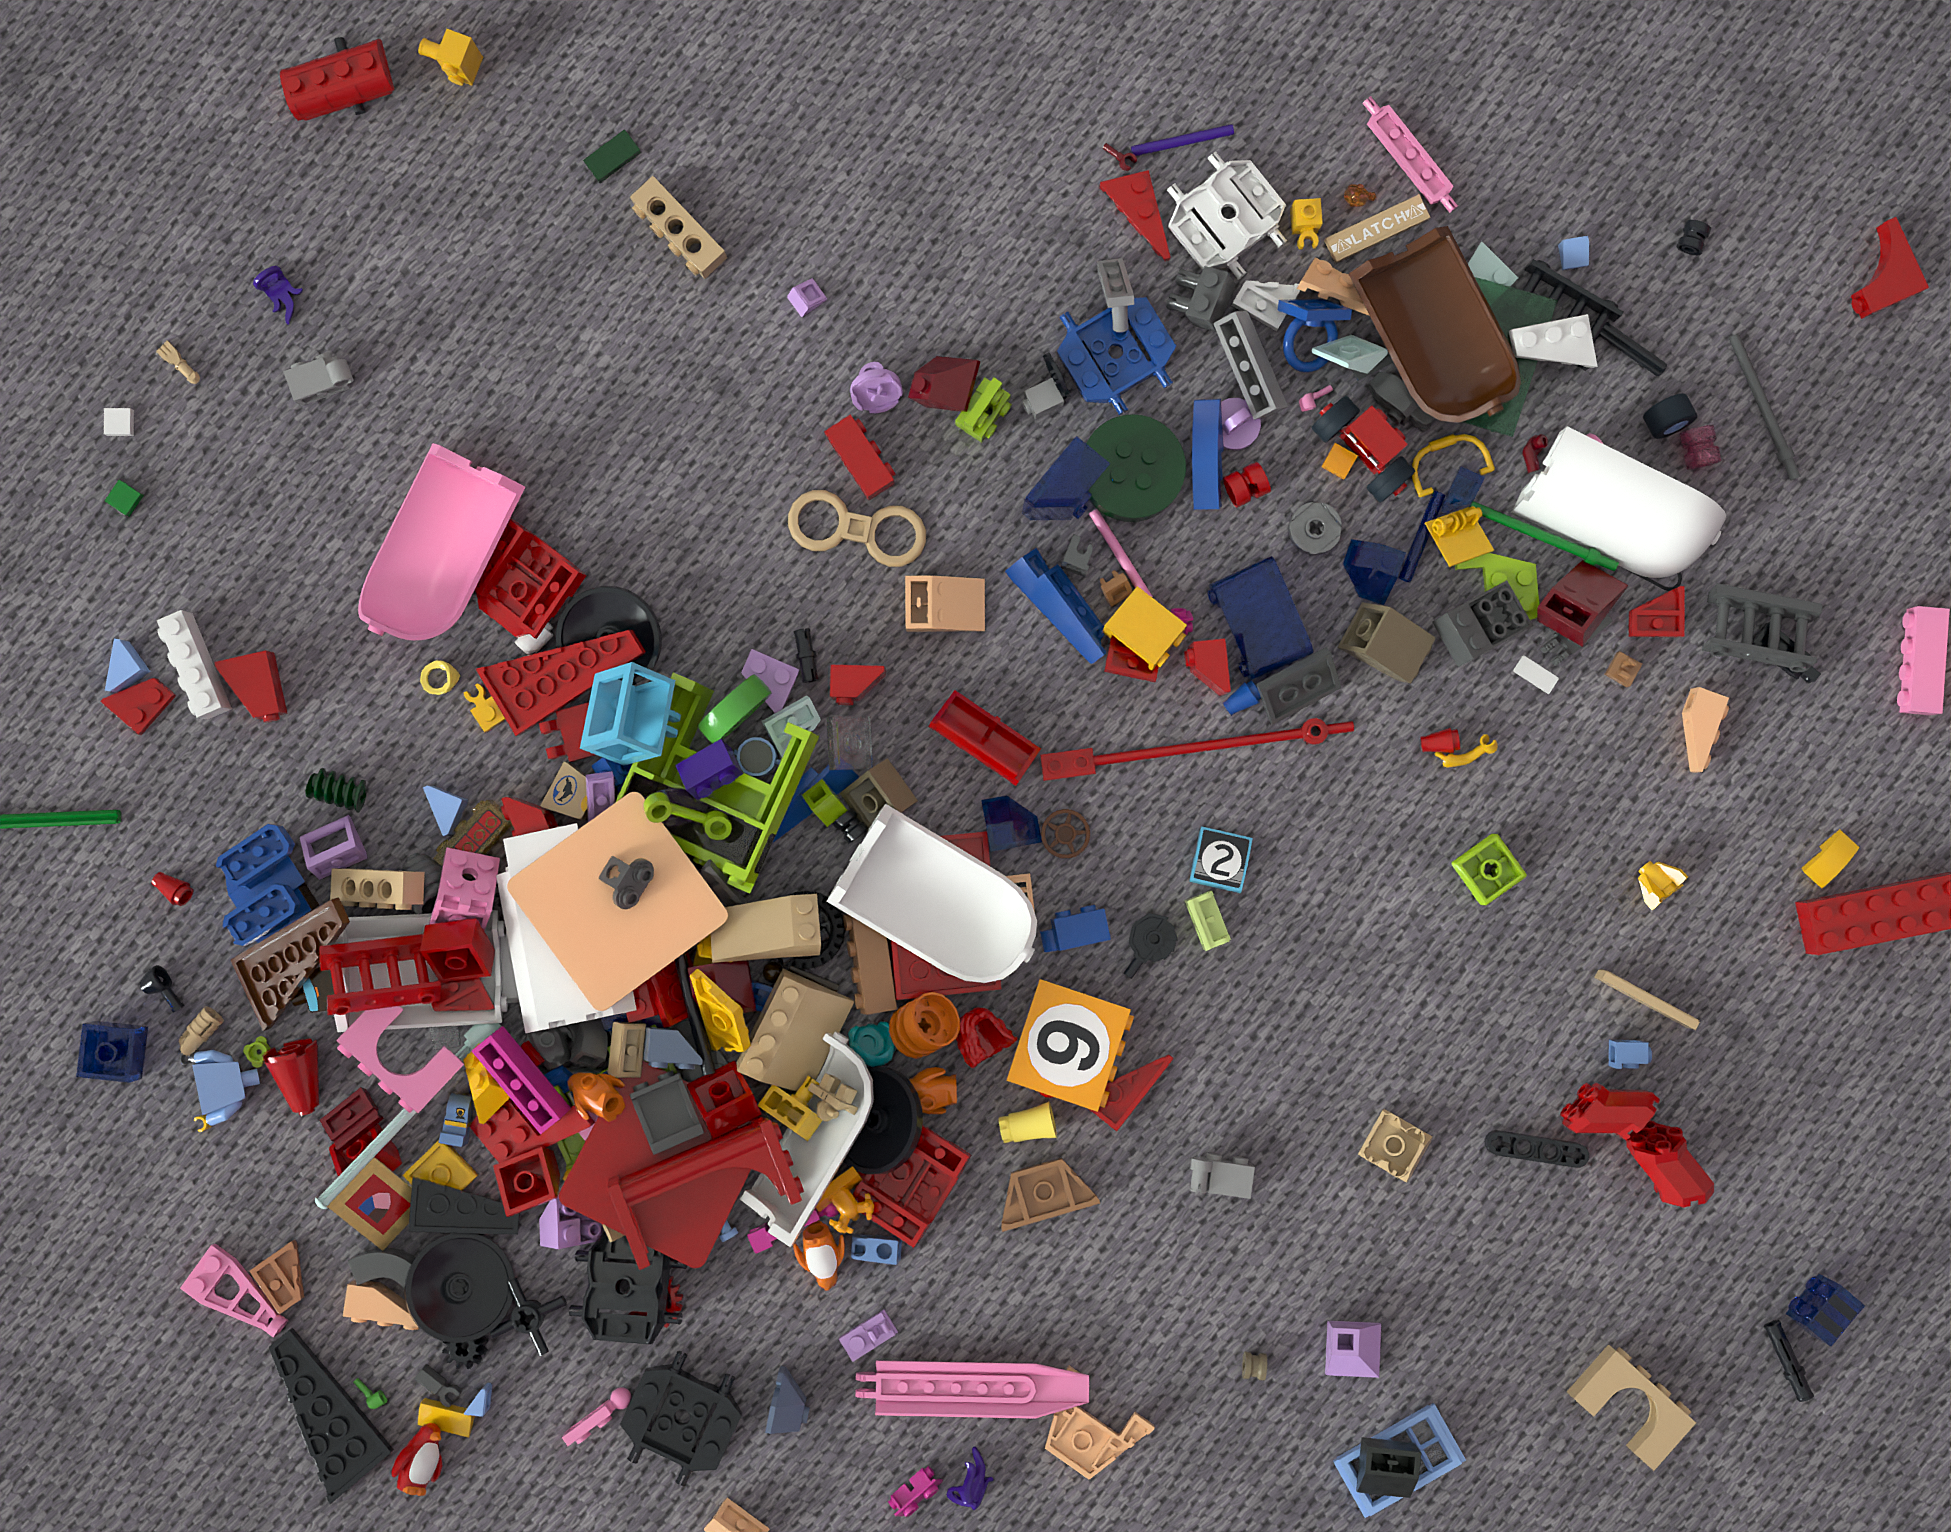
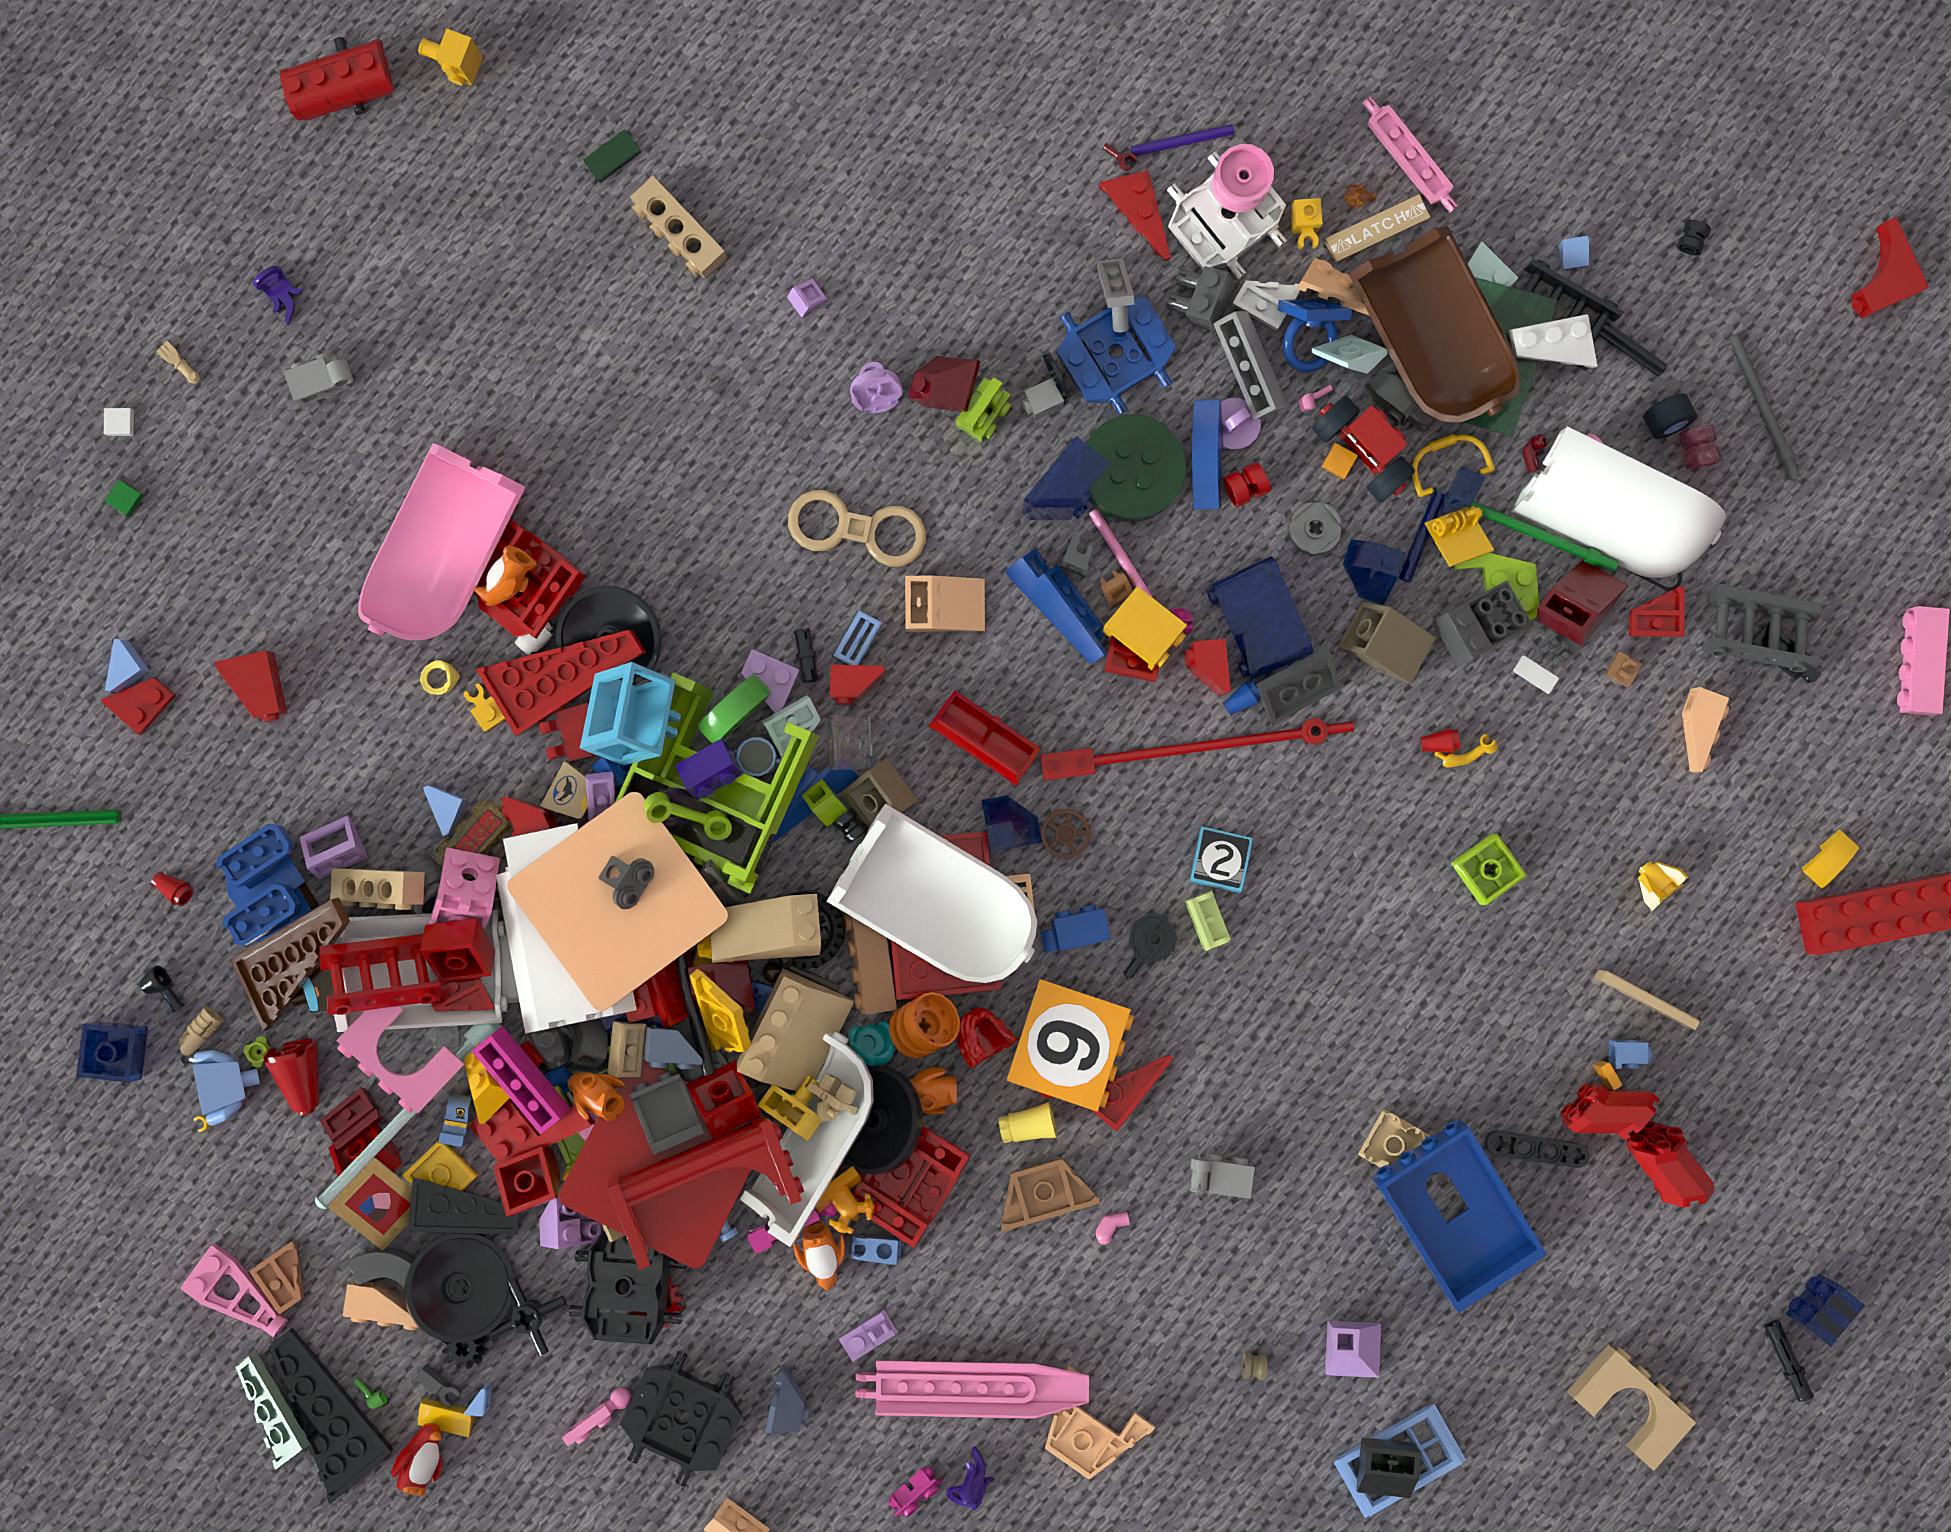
white brick [157,610,232,719] -> none
dark green piece [305,768,367,813] -> none
red brick [824,414,896,501] -> none
none -> sand green wing [236,1353,310,1470]
none -> orange animal [474,545,537,606]
none -> light blue tile [833,610,882,665]
none -> bright pink arm [1096,1212,1130,1245]
none -> bright pink wheel [1212,144,1274,213]
none -> blue panel [1371,1119,1547,1313]
none -> light orange tile [1593,1060,1622,1090]

